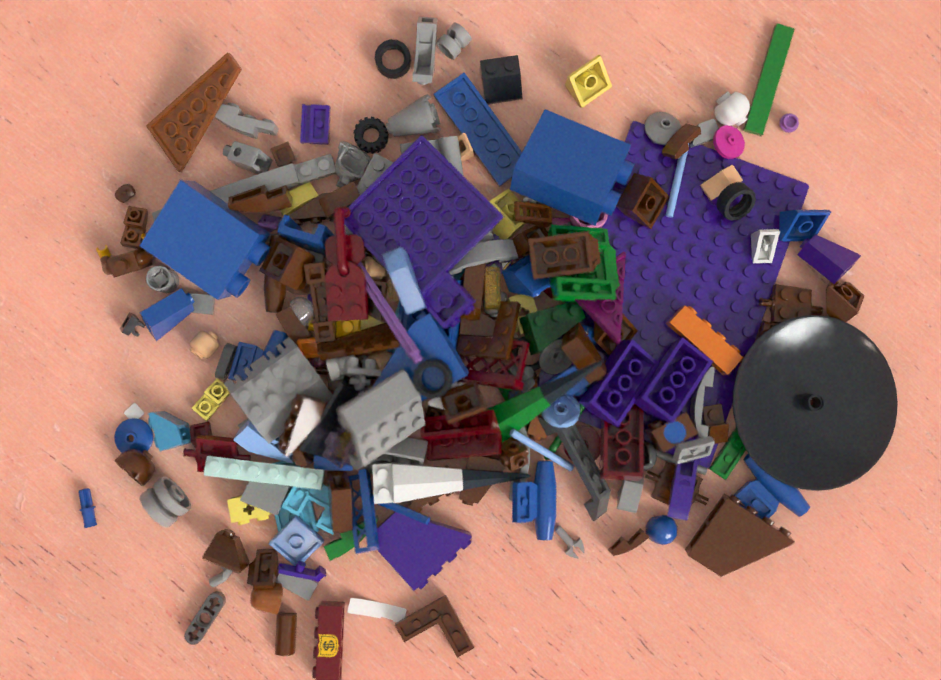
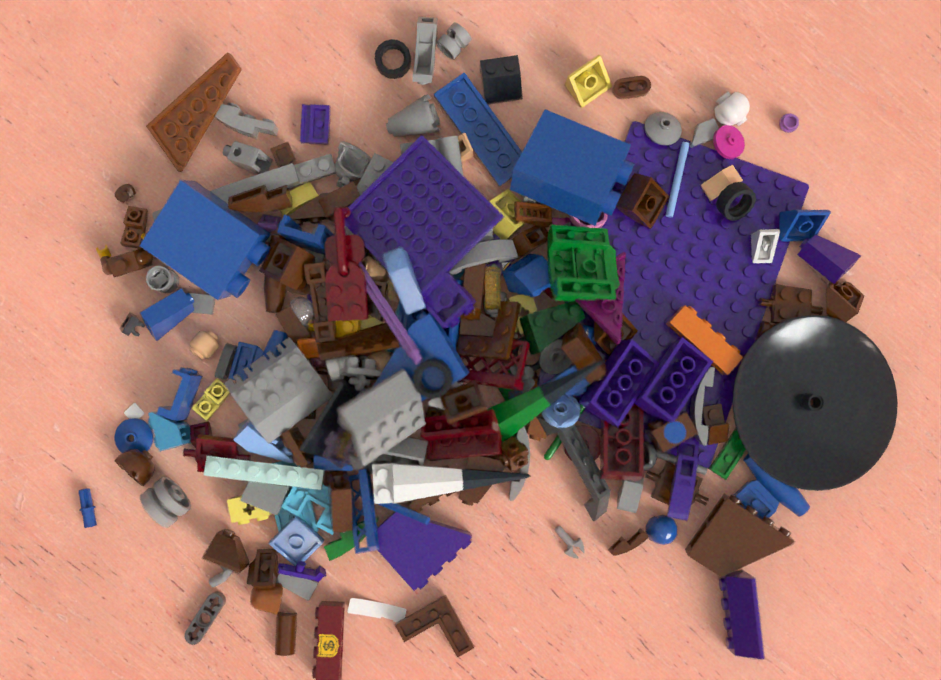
slope [278,393,326,457] -> none
black tyre [353,117,389,154] -> none
light blue bar [509,429,574,471] -> none
blue plate [512,461,557,540] -> none
reddish brown slope [528,231,601,279] -> none
reddish brown slope [661,124,701,159] -> none
light grey plate [673,436,715,464] -> none
green tile [743,23,795,136] -> none
none -> blue panel [157,367,203,421]
none -> reddish brown plate [612,76,651,99]
none -> dark purple slope [719,570,765,660]

